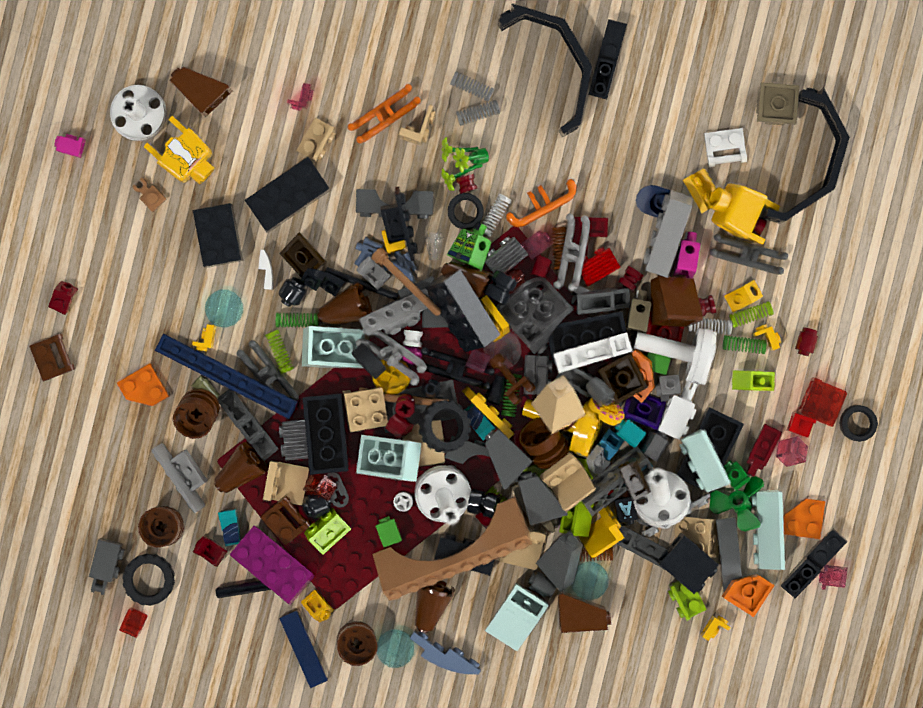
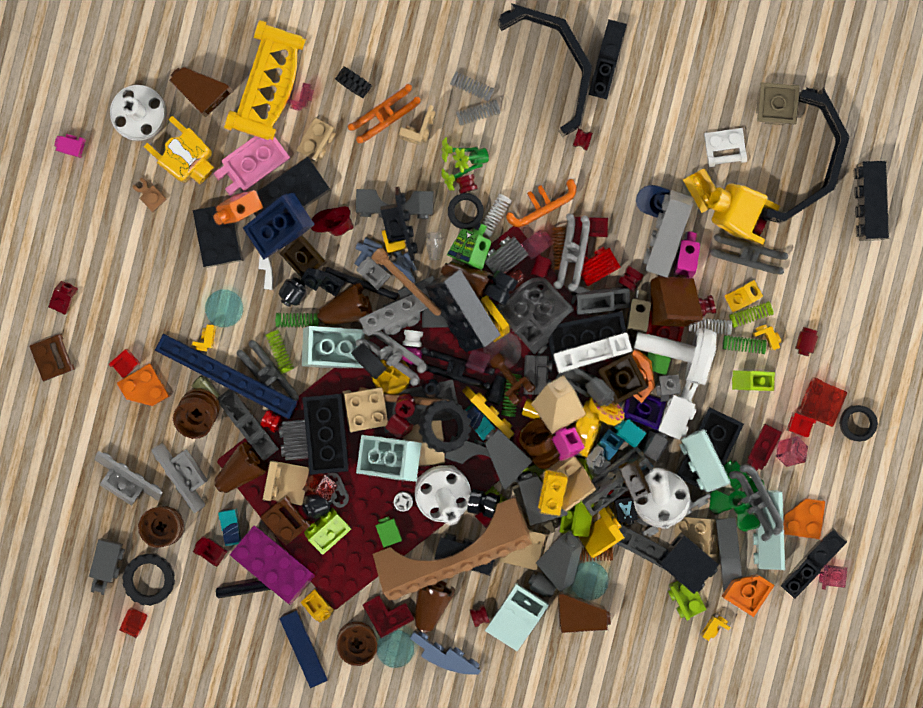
none -> light grey bracket [94,451,163,506]
none -> red panel [108,349,141,378]
none -> bright pink tile [214,136,290,196]
none -> orange torso [214,190,263,225]
none -> yellow piece [224,20,306,140]
none -> dark blue slope [243,193,315,260]
none -> red wheel [260,409,283,433]
none -> dark red piece [311,206,354,236]
none -> black tyre [335,66,372,98]
none -> dark red plate [362,596,415,639]
none -> dark red wheel [470,605,490,628]
none -> yellow hinge [538,470,568,516]
none -> dark pink brick [552,428,585,461]
none -> dark red wheel [573,128,593,151]
none -> dark grey piece [729,465,783,541]
none -> black brick [854,161,889,241]

